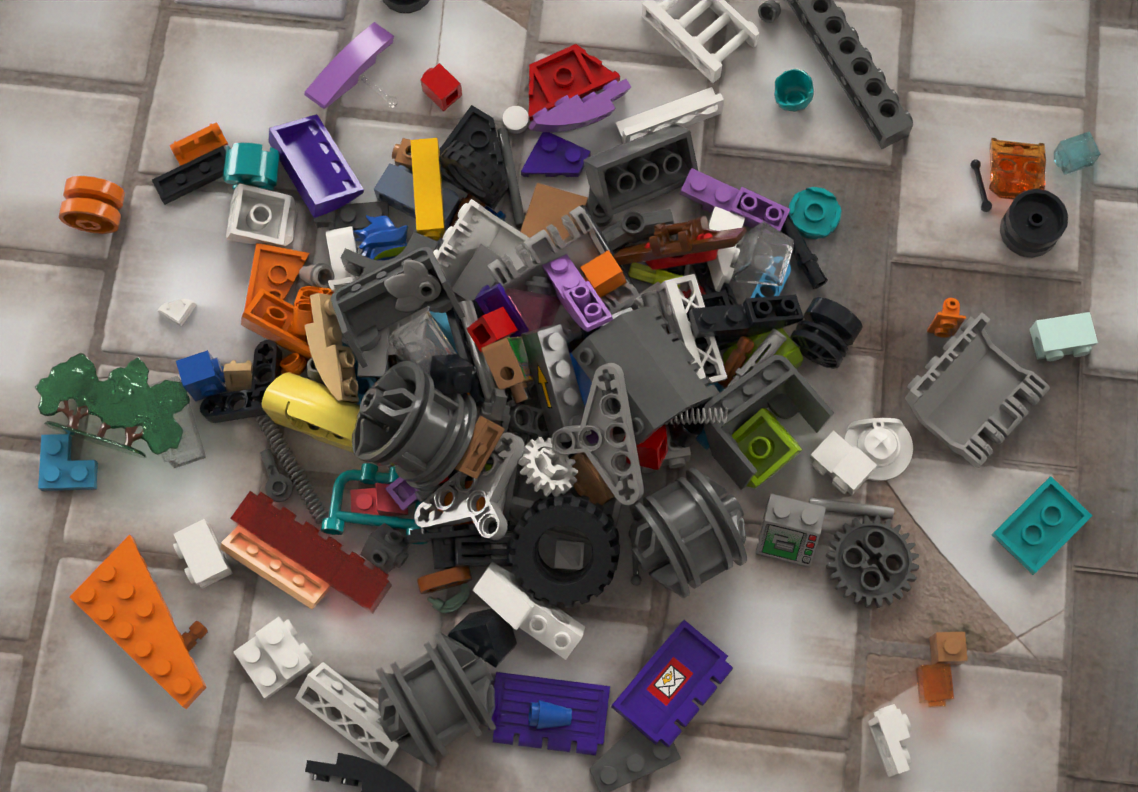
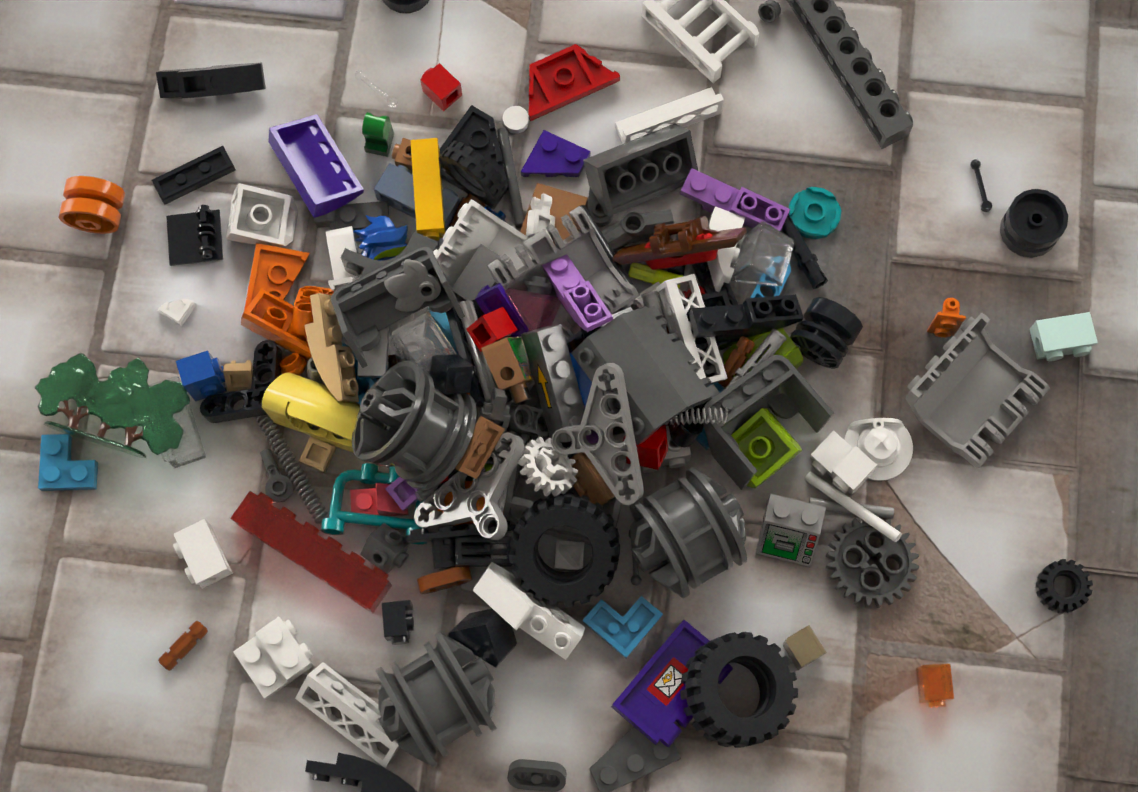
orange wing [70,534,207,709] -> none
orange hinge [169,122,228,166] -> none
light nougat plate [220,525,330,610] -> none
teal brick [223,143,280,191] -> none
light grey cone [299,263,334,288] -> none
medium lavender slope [304,22,394,109] -> none
sand green piece [427,583,470,614] -> none
dark purple hinge [488,672,610,756] -> none
blue cone [528,700,572,729] -> none
medium lavender slope [529,79,631,132] -> none
orange brick [580,250,626,298] -> none
teal hair [774,69,814,112] -> none
white plate [868,704,911,777] -> none
medium nougat brick [929,632,968,666] -> none
clear orange slope [989,138,1046,200] -> none
teal plate [991,476,1093,575] -> none
clear light blue brick [1054,131,1101,175] -> none
none -> black slope [156,62,266,99]
none -> black hinge [166,205,223,266]
none -> tan tile [299,436,336,473]
none -> leg [362,112,394,157]
none -> black brick [382,600,414,645]
none -> dark grey plate [507,759,567,792]
none -> white plate [526,193,555,242]
none -> dark azure plate [583,596,663,659]
none -> black tyre [680,632,798,748]
none -> dark tan piece [783,625,827,670]
none -> white bar [805,471,902,543]
none -> black tyre [1035,559,1093,613]

